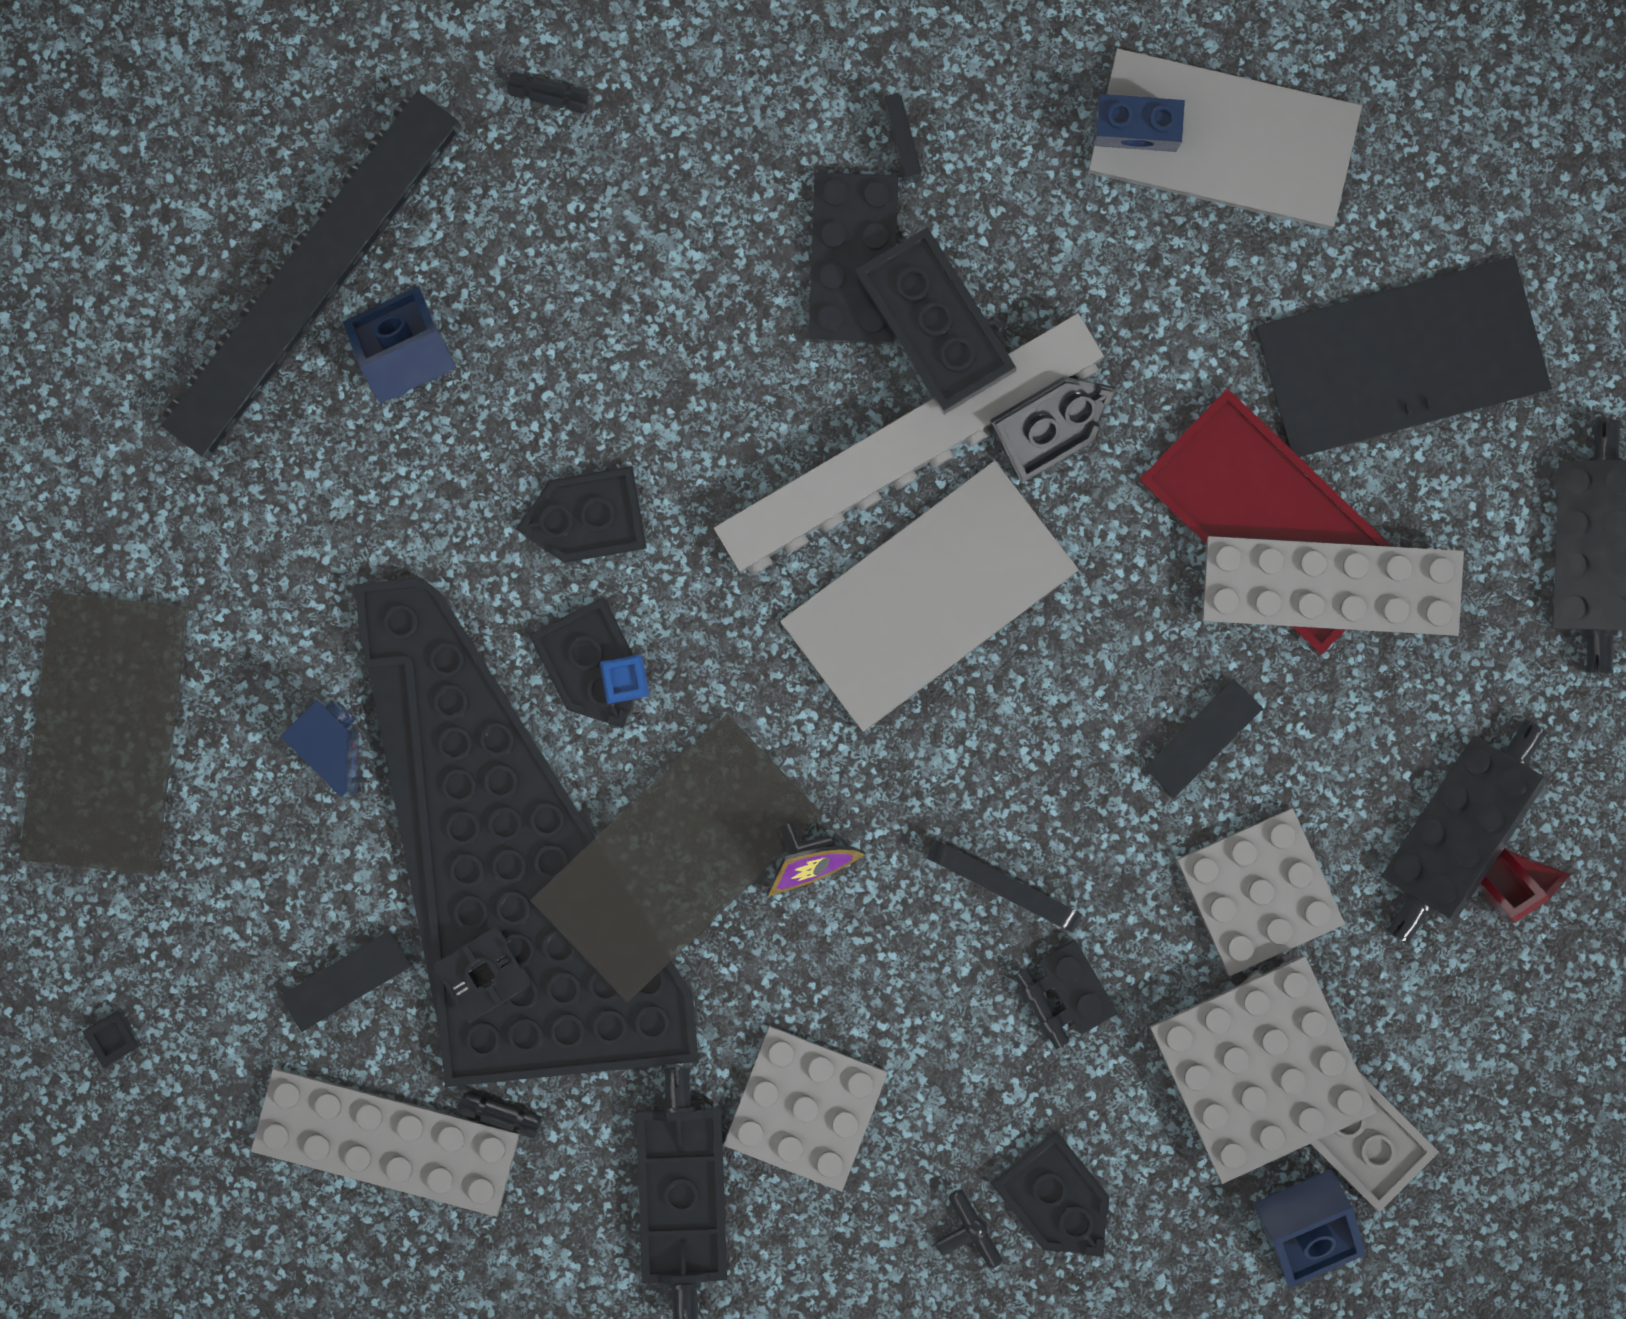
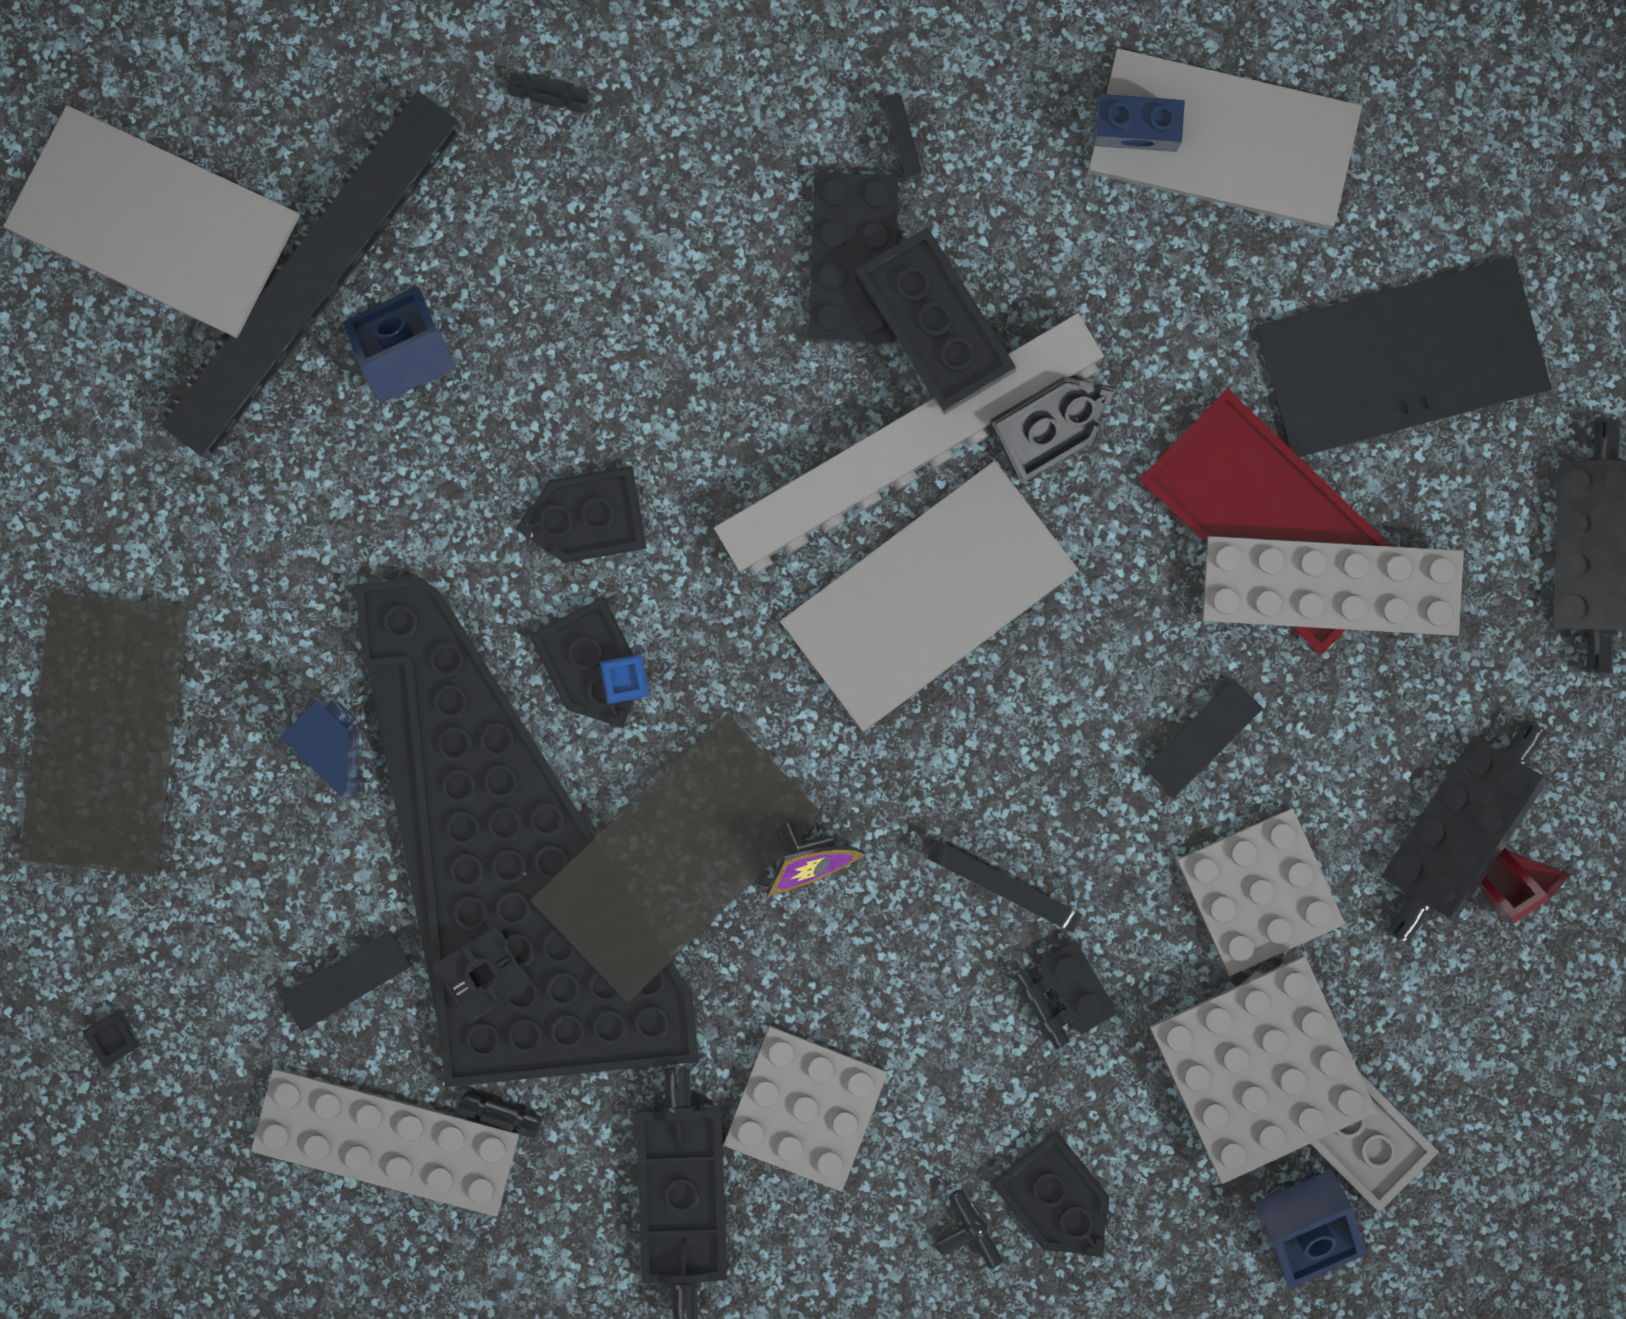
none -> light grey piece [3,105,300,338]

